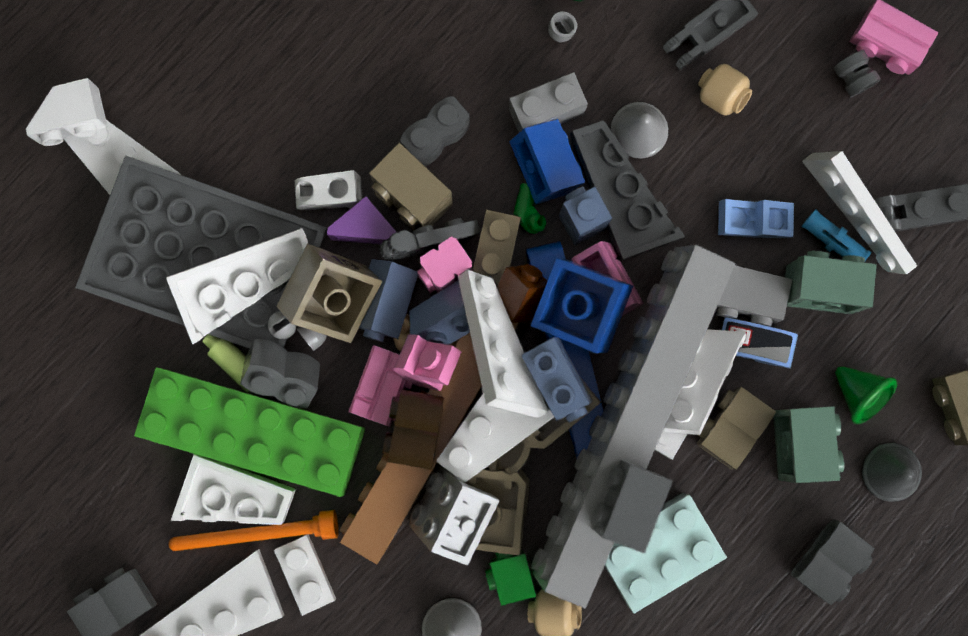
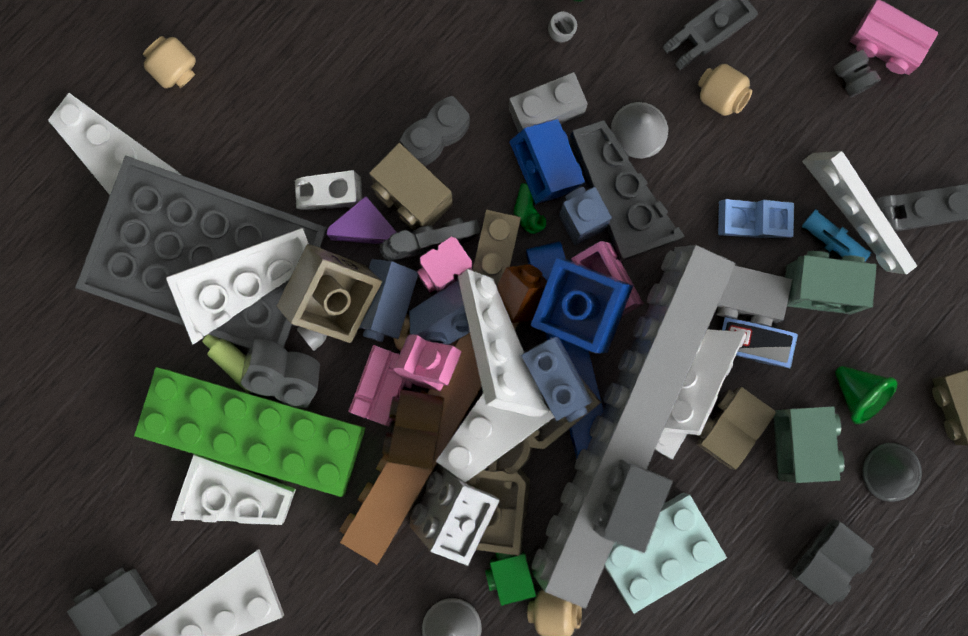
white slope [26,78,108,146] -> none
orange piece [168,510,339,551] -> none
light grey hinge [268,311,297,339] -> none
white plate [274,534,336,616] -> none
none -> tan head [143,36,196,88]

